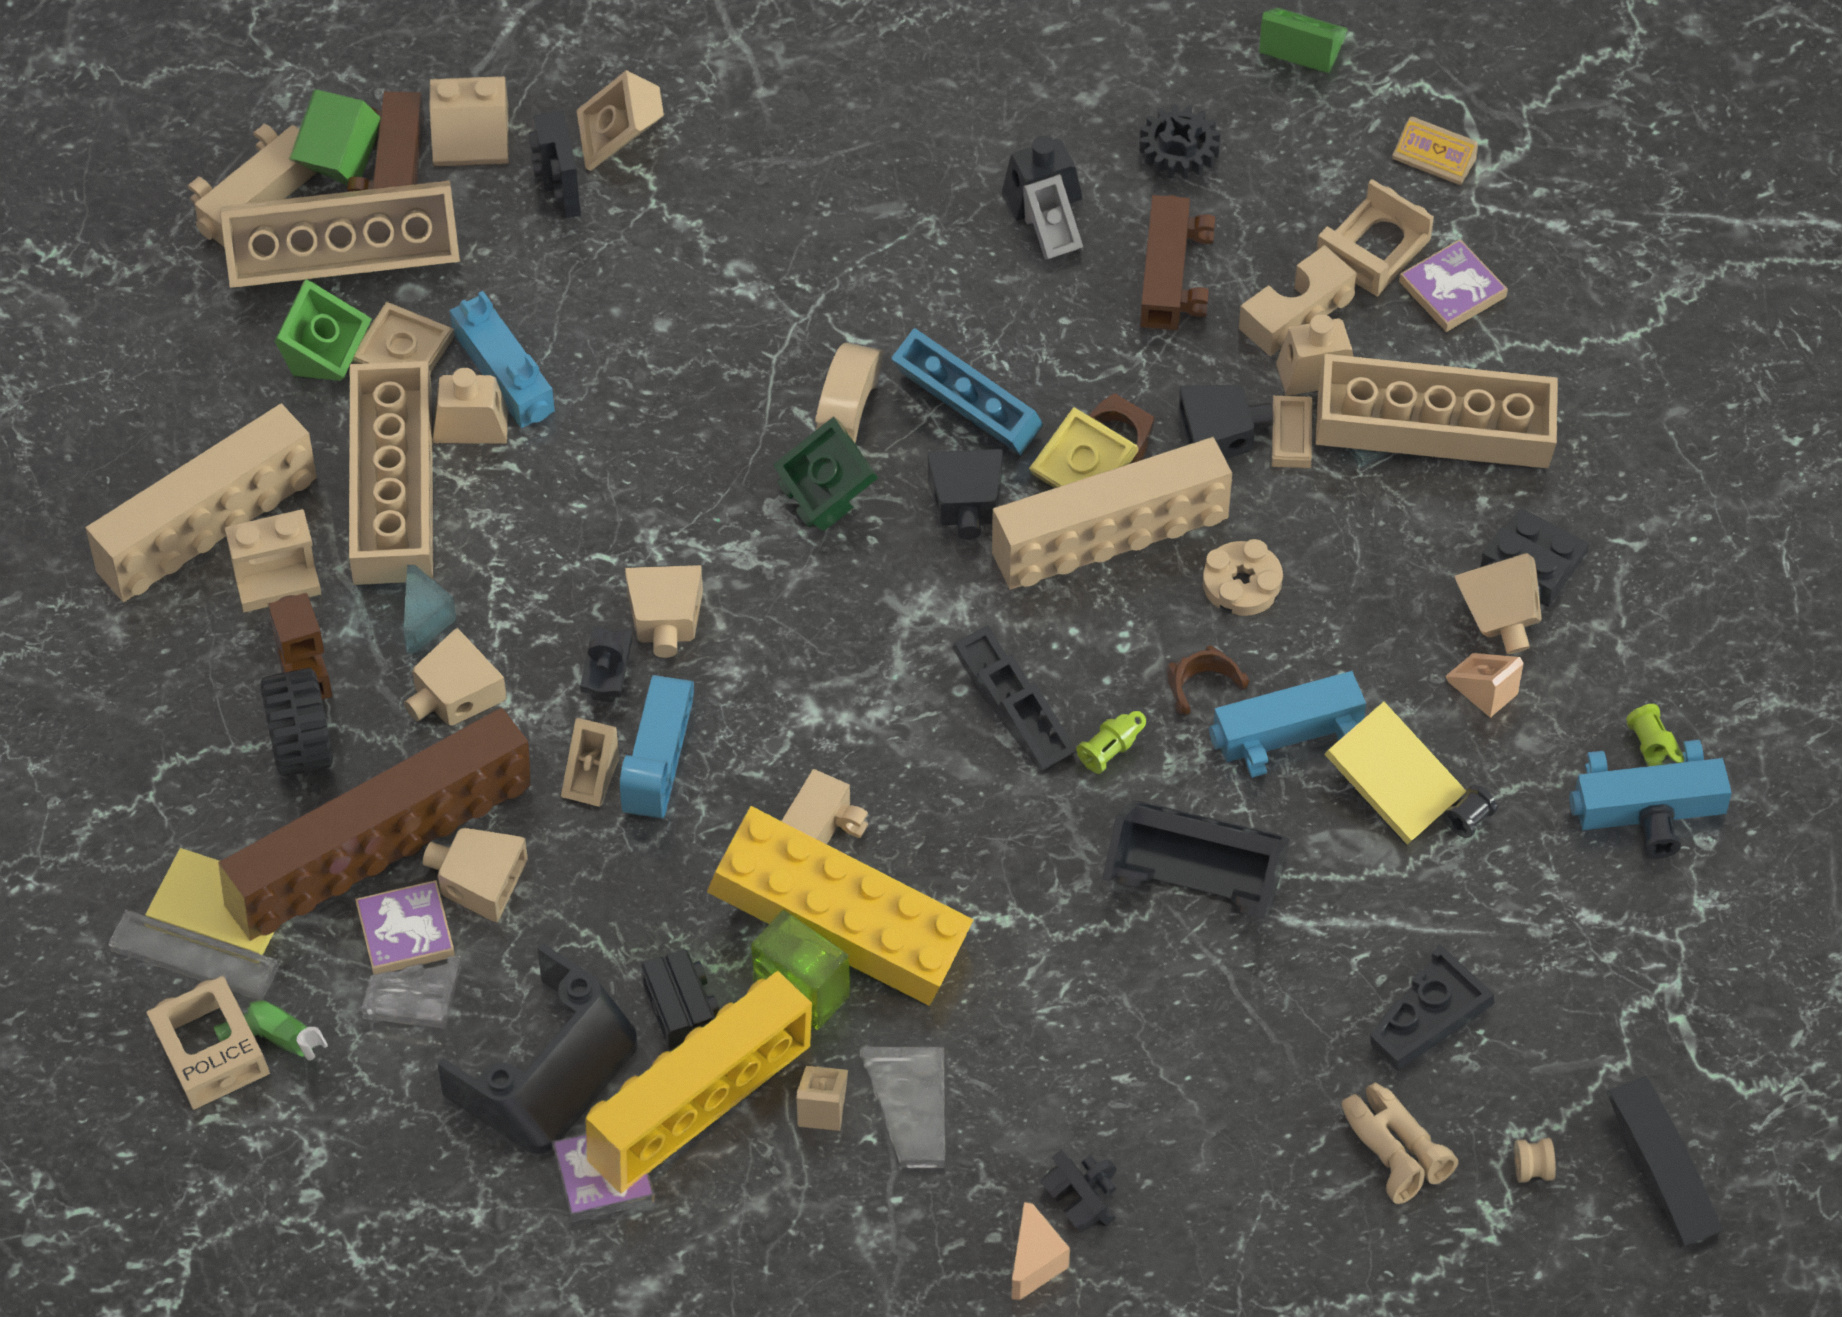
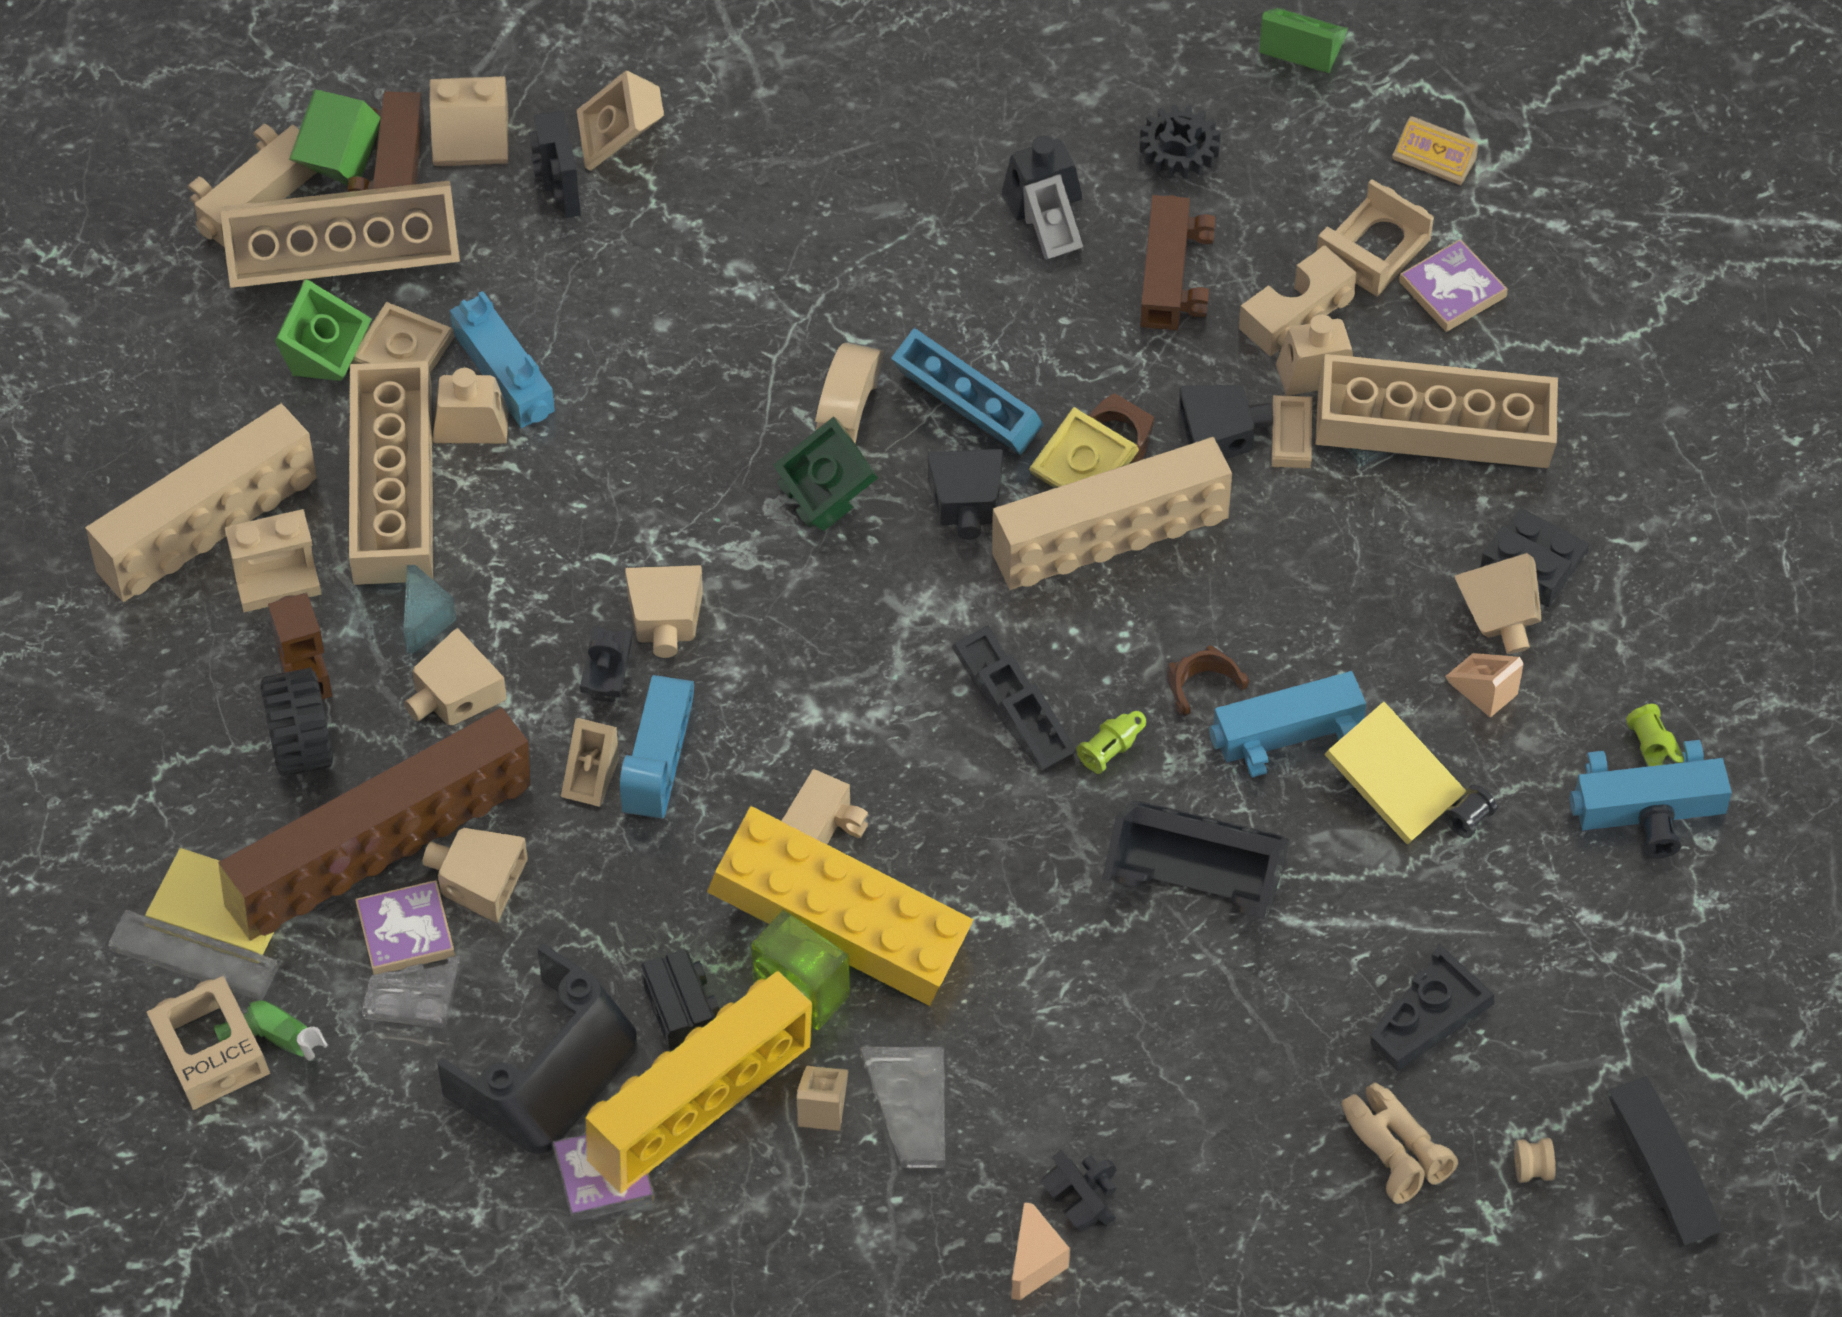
tan plate [1203,539,1283,616] -> none

